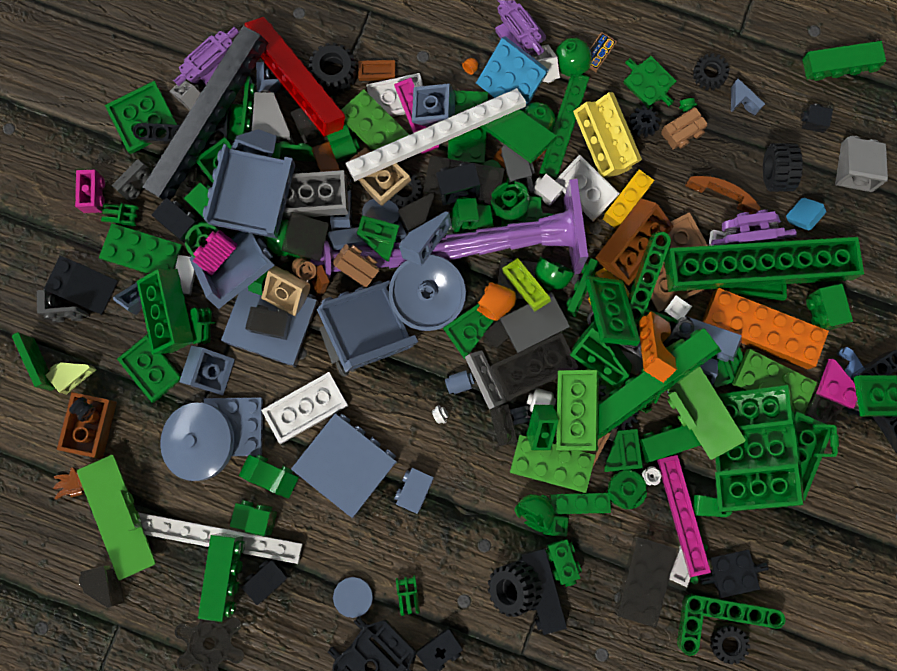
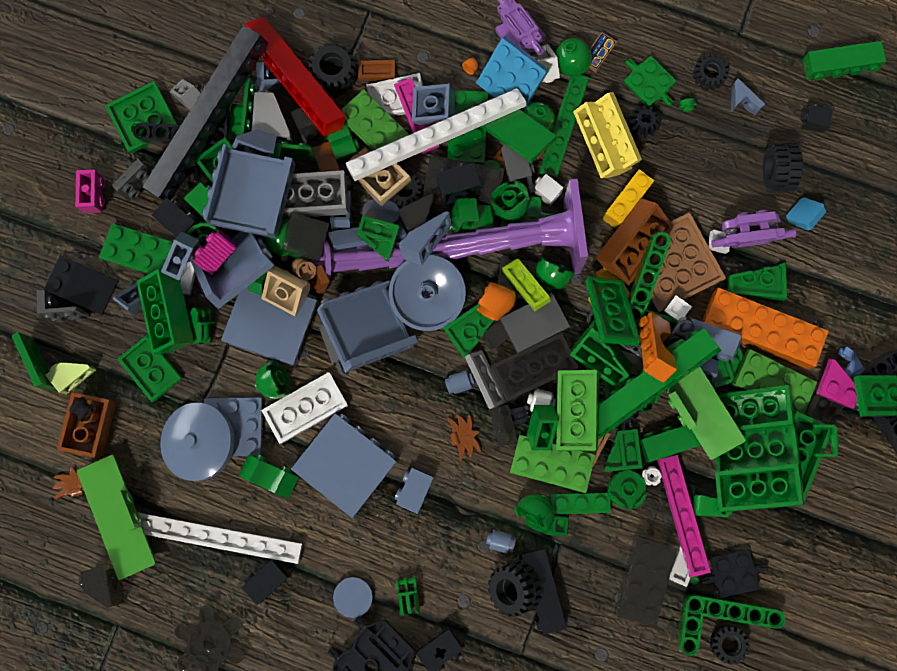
green arm [101,203,139,226] -> none
medium lavender piece [173,27,239,87] -> none
sand blue slope [179,346,235,395] -> none
green brick [198,533,245,622] -> none
green brick [230,500,277,536] -> none
clear smoke brick [245,305,292,340] -> none
medium nougat brick [333,244,379,287] -> none
white plate [432,405,449,424] -> none
green brick [546,539,582,587] -> none
white tile [555,155,620,221] -> none
green plate [566,258,599,317] -> none
medium nougat brick [661,107,708,150] -> none
green brick [664,237,864,292] -> none
dark orange slope [685,176,761,214] -> none
green brick [806,284,853,330] -> none
light grey slope [835,136,888,192] -> none
none -> sand blue brick [161,231,199,280]
none -> green cylinder [255,360,291,399]
none -> dark orange piece [447,415,481,461]
none -> sand blue brick [486,529,516,554]

